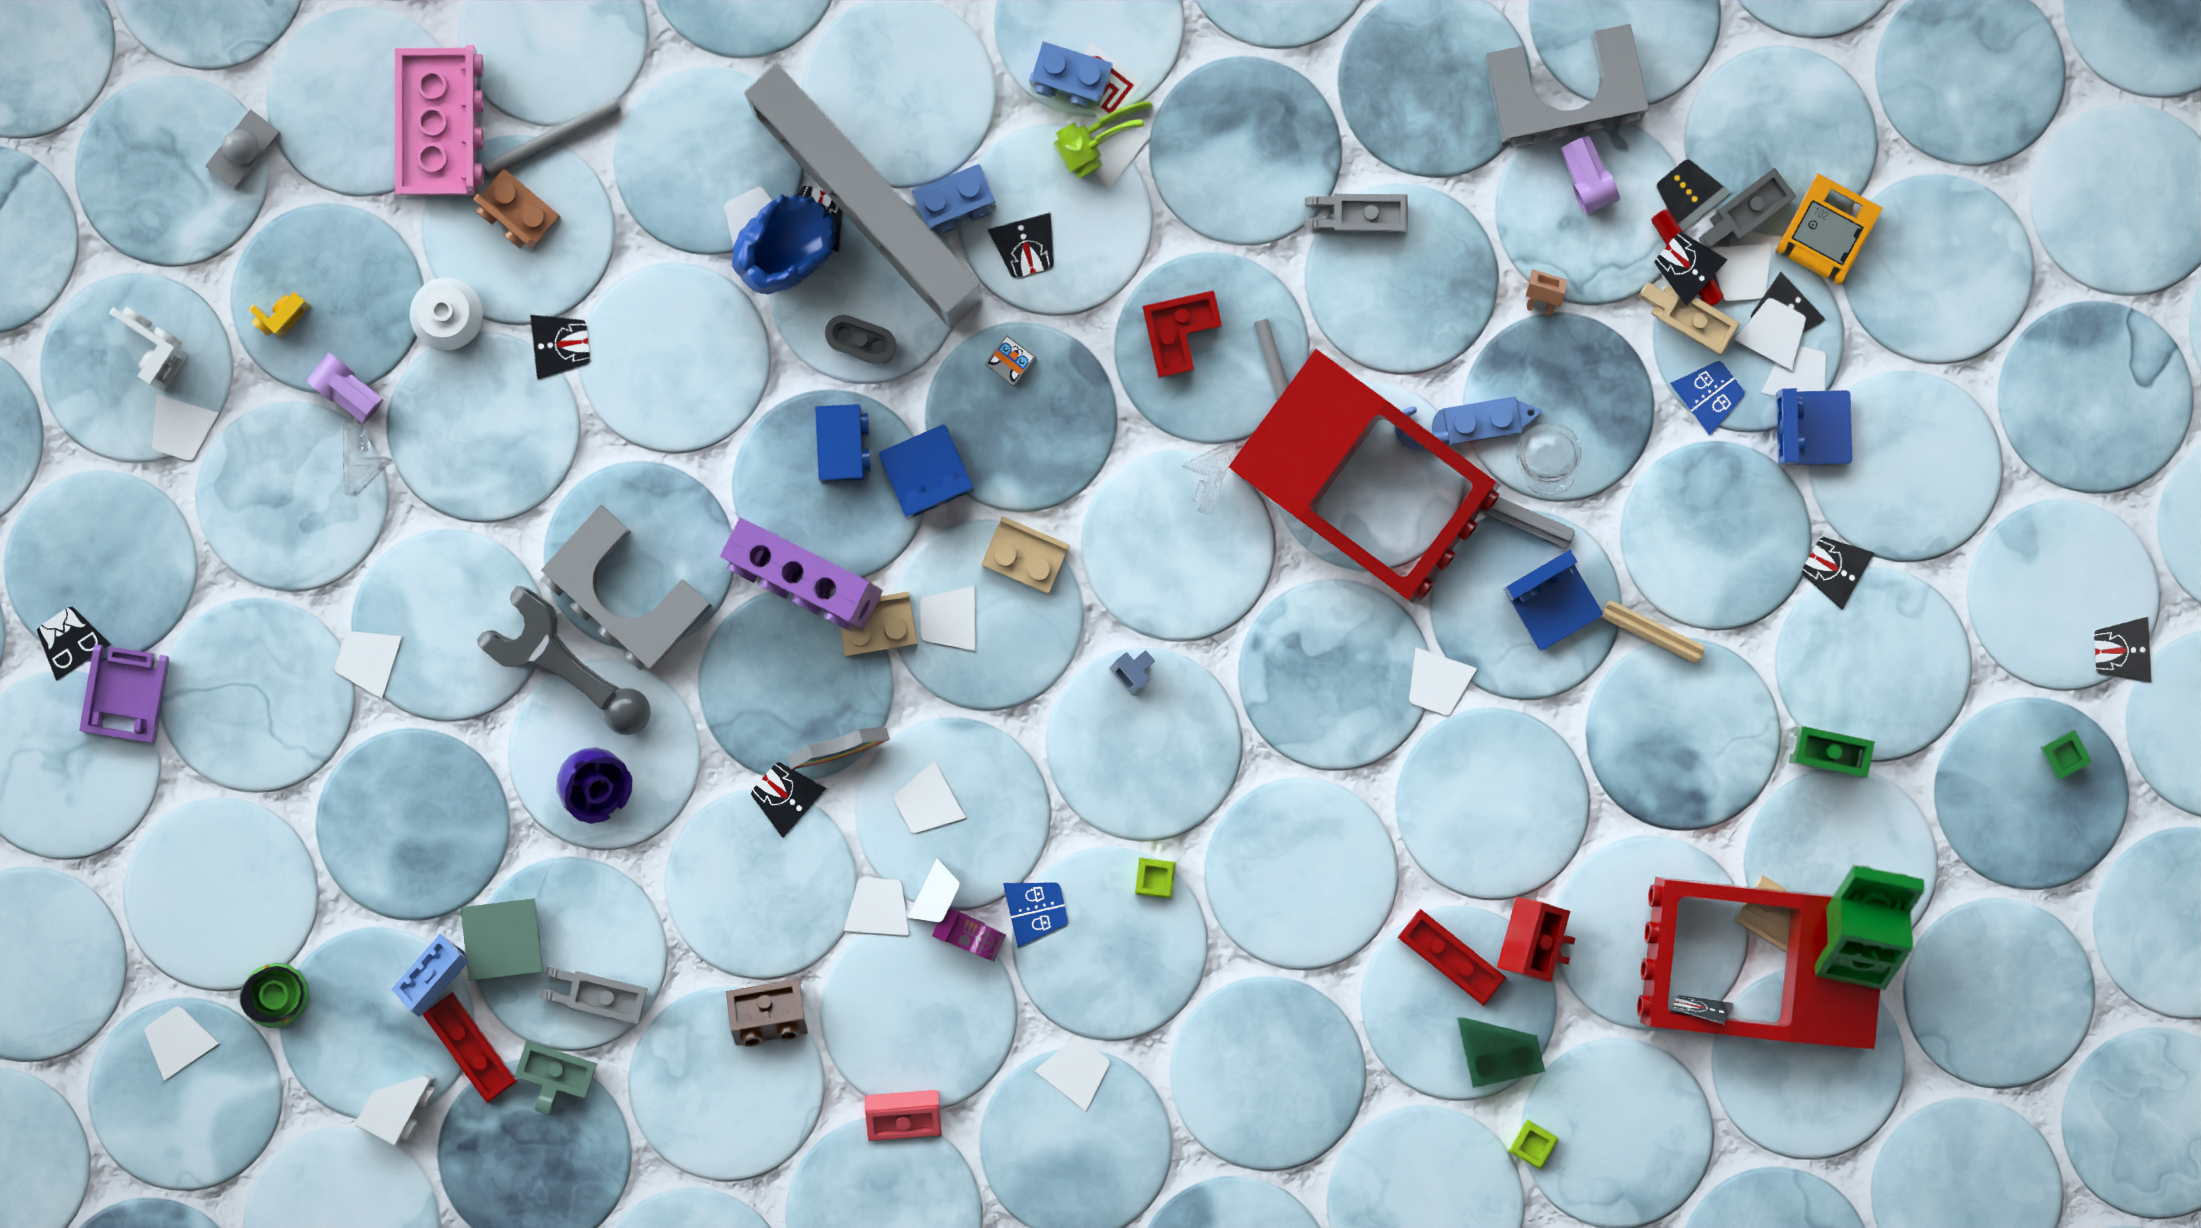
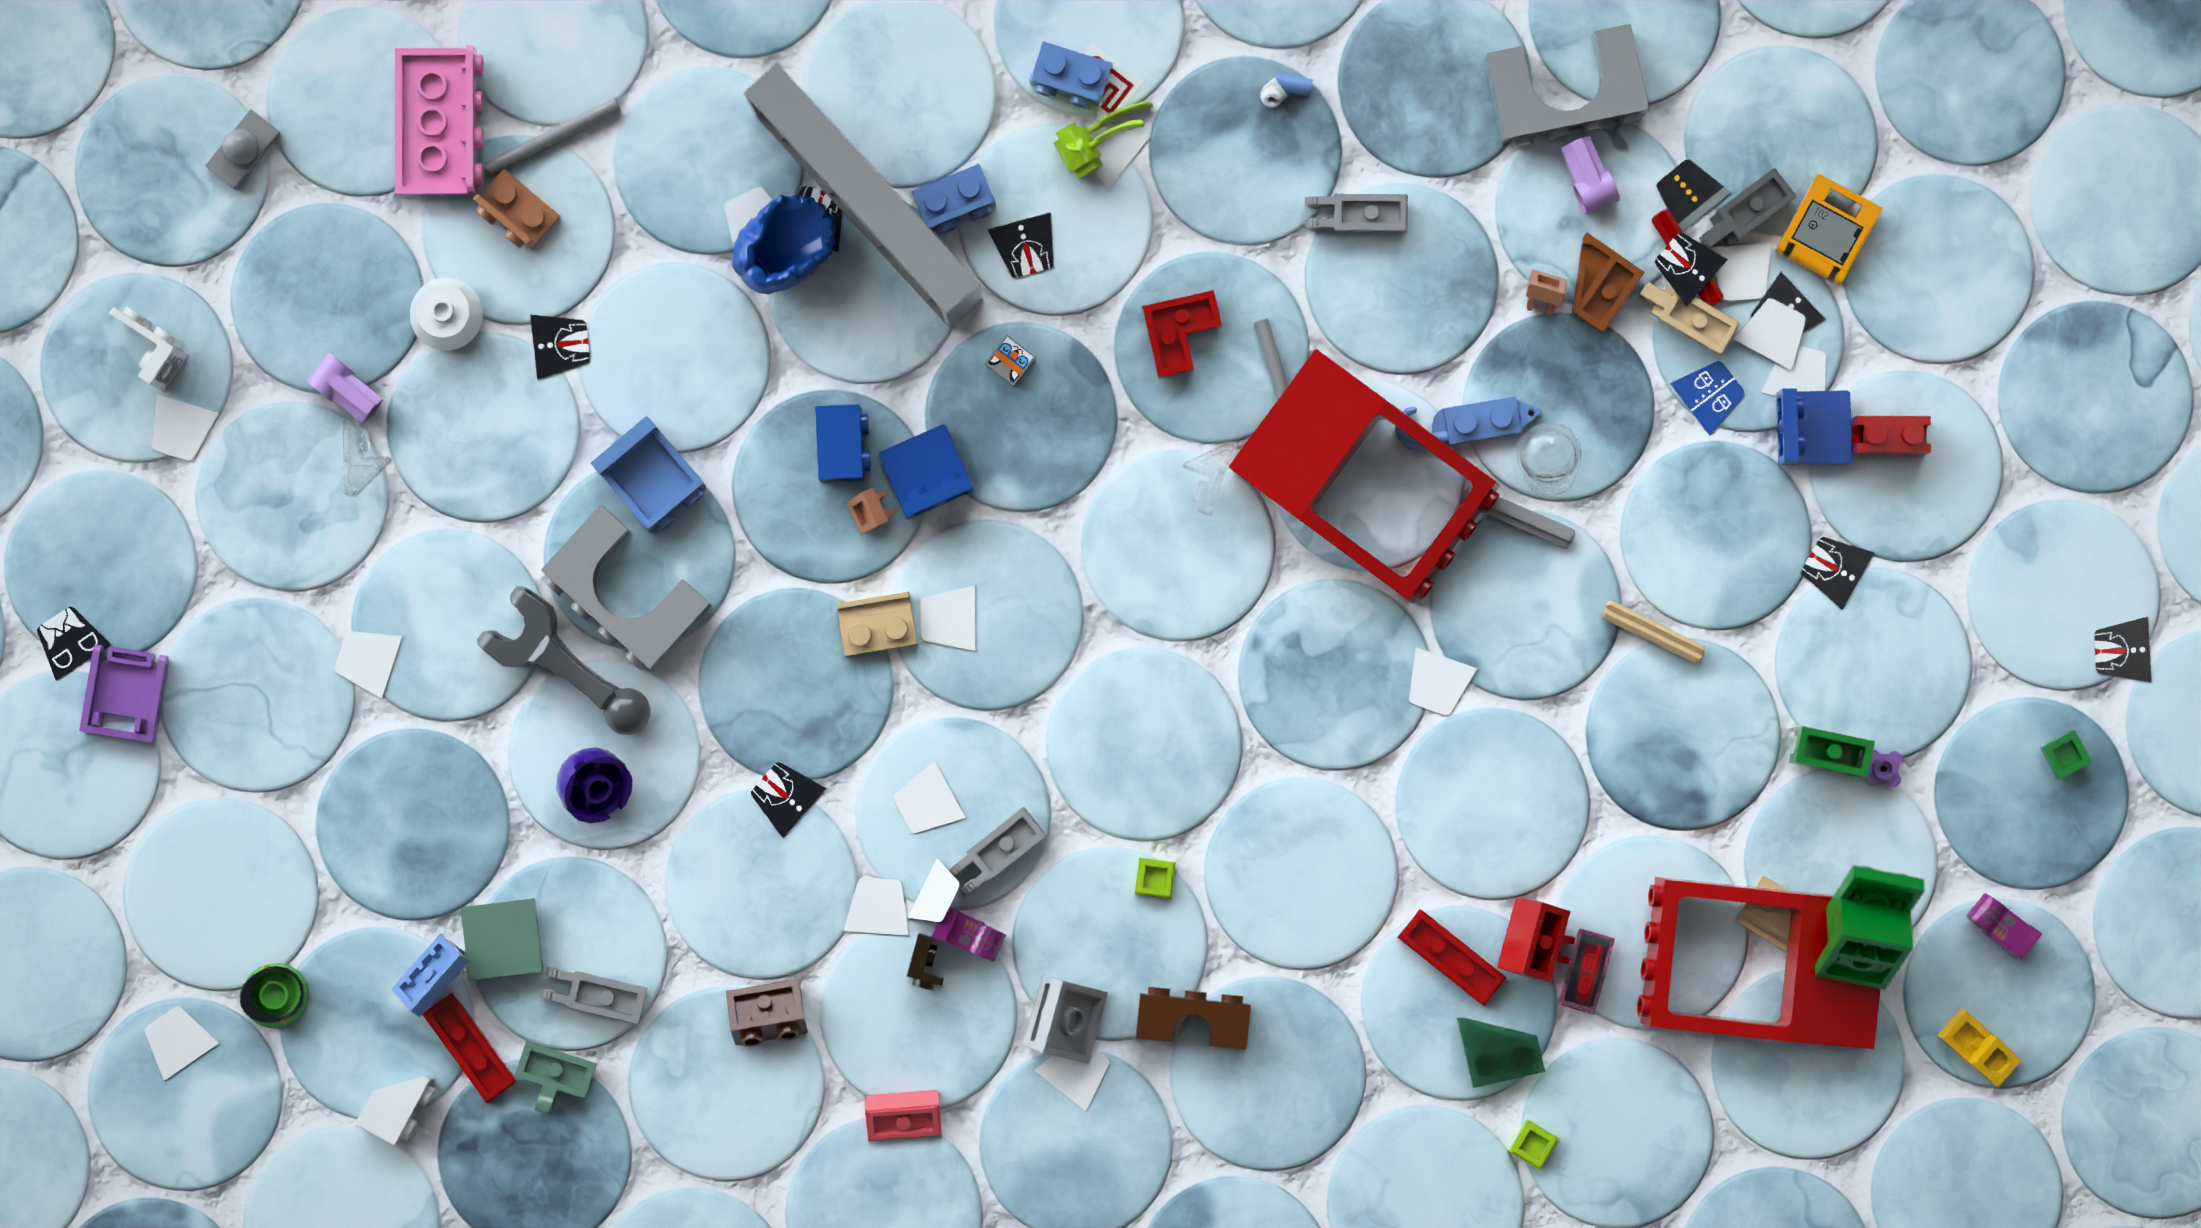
yellow bracket [249,292,311,338] -> none
medium lavender brick [720,517,883,631] -> none
light grey tile [787,726,890,770] -> none
dark grey plate [825,315,897,365] -> none
tan plate [981,516,1070,594] -> none
blue sticker [1003,882,1068,947] -> none
sand blue tile [1109,650,1155,696] -> none
blue bracket [1503,549,1603,651] -> none
black sticker [1672,995,1733,1024] -> none
none -> medium blue panel [590,416,706,533]
none -> nougat tile [846,488,896,535]
none -> dark brown bracket [907,933,944,991]
none -> light grey hinge [948,807,1047,897]
none -> light grey bracket [1023,974,1108,1063]
none -> reddish brown arch [1136,987,1251,1049]
none -> arm [1260,74,1313,108]
none -> slope [1558,928,1615,1015]
none -> dark orange wing [1572,232,1645,334]
none -> red brick [1851,416,1931,456]
none -> medium lavender plate [1864,750,1902,787]
none -> yellow slope [1937,1008,2022,1088]
none -> magenta leg [1966,893,2042,960]

